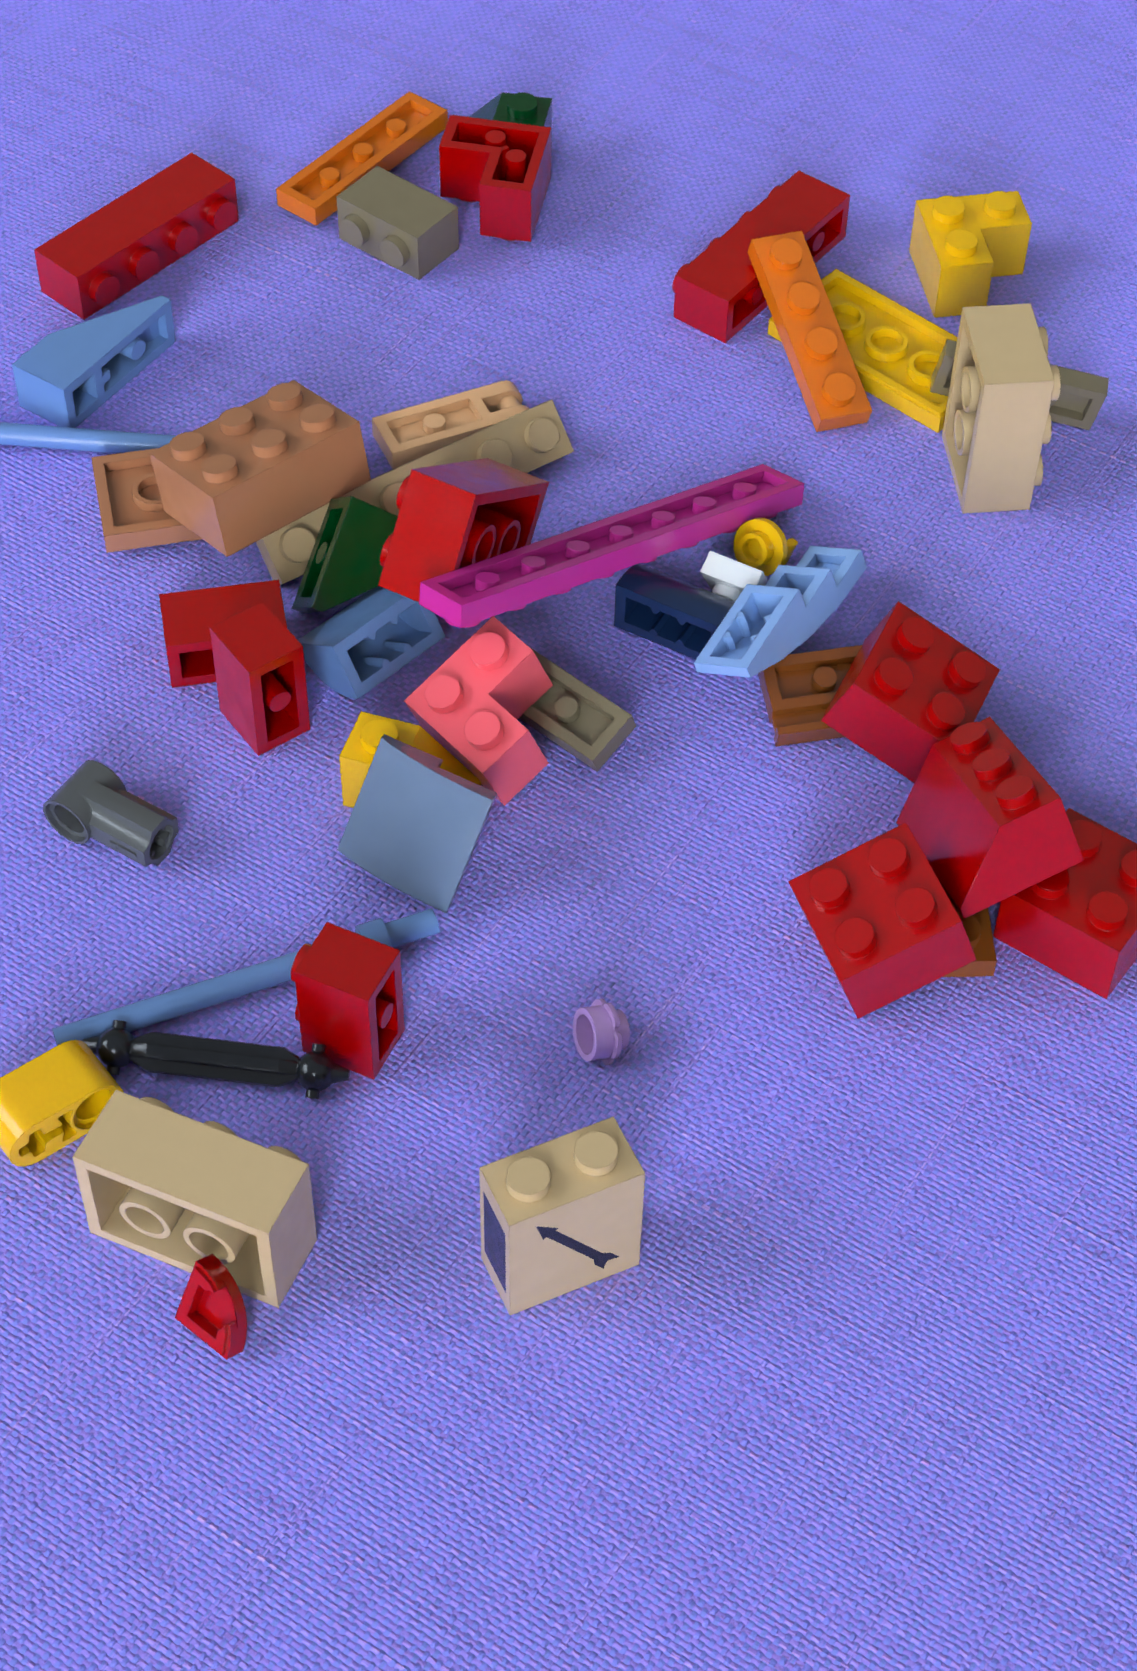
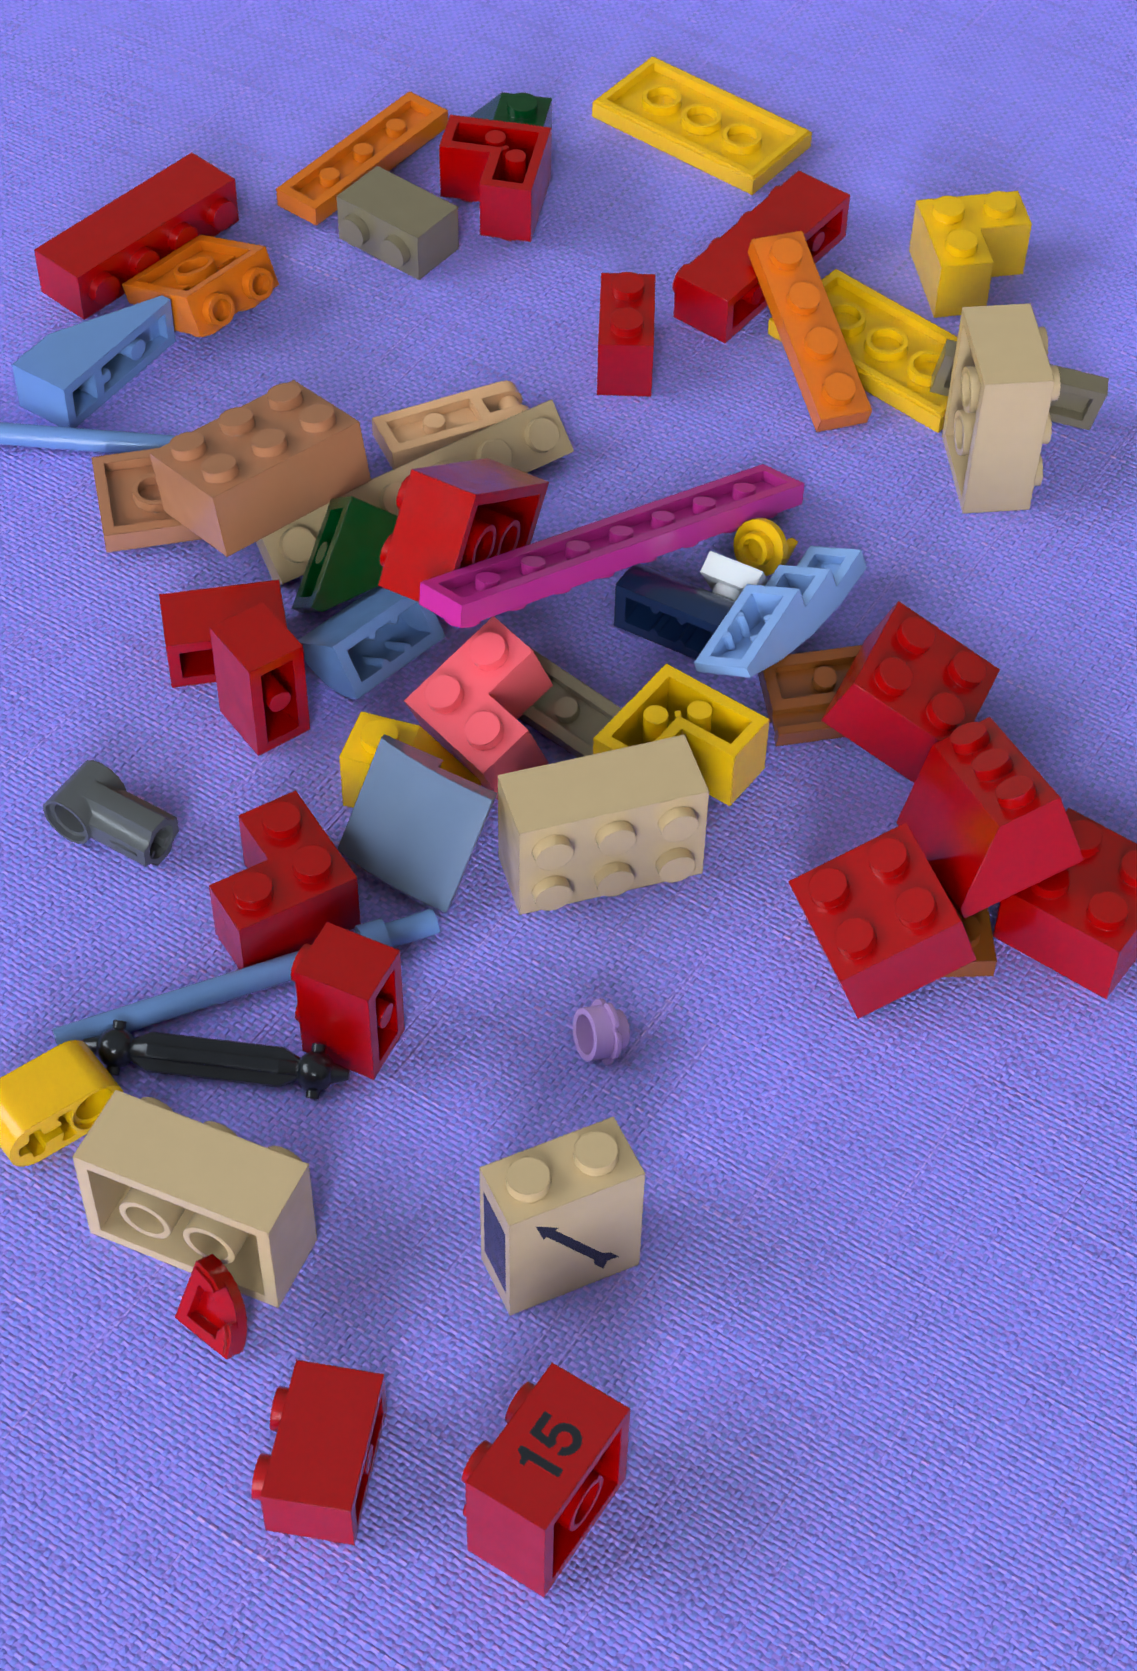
none -> orange plate [122,235,279,337]
none -> red brick [209,790,361,969]
none -> red brick [251,1360,387,1545]
none -> red brick [462,1363,630,1597]
none -> tan brick [498,734,709,915]
none -> yellow tile [592,56,812,195]
none -> yellow brick [593,663,770,806]
none -> red brick [597,272,656,397]

